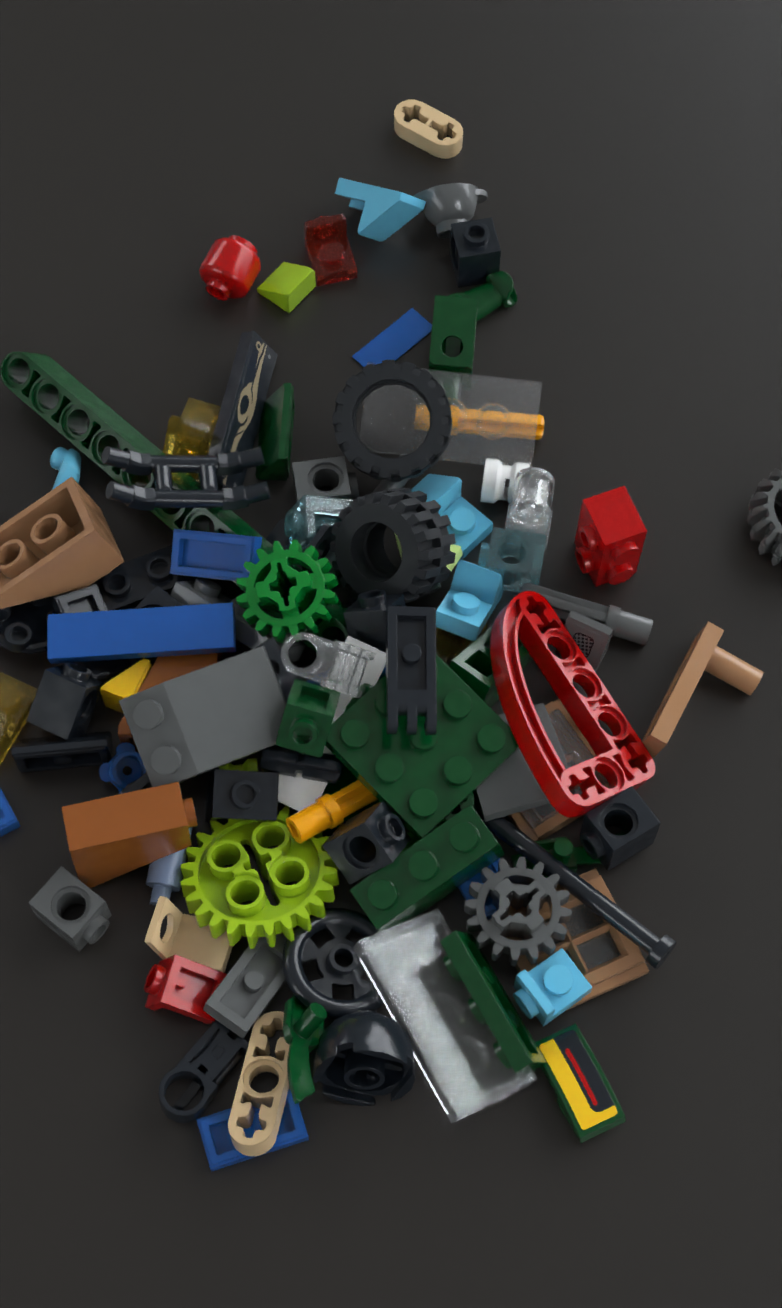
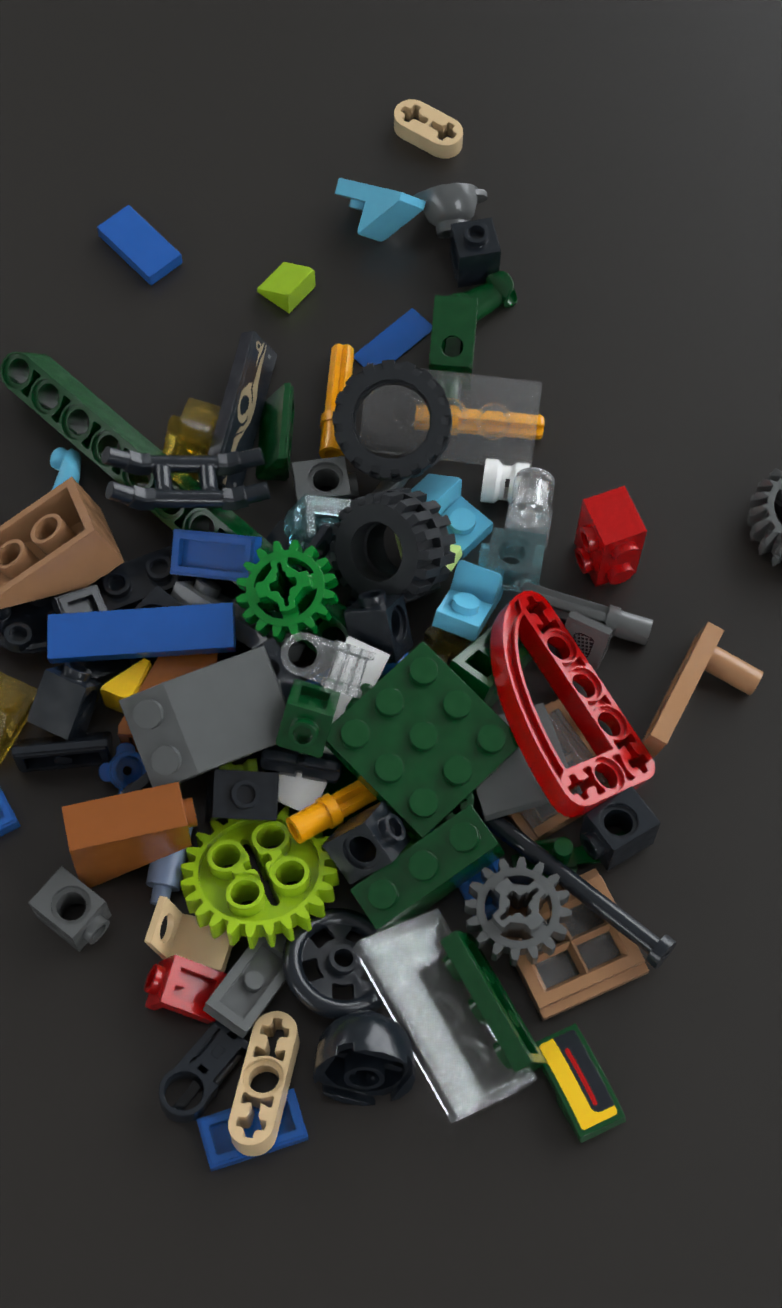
red head [199,235,261,301] -> none
dark green piece [283,995,327,1104] -> none
clear red bracket [304,214,357,287] -> none
black hinge [386,606,437,735] -> none
medium azure bracket [513,948,593,1027] -> none
none -> blue tile [97,205,183,286]
none -> light orange axle [319,343,354,459]

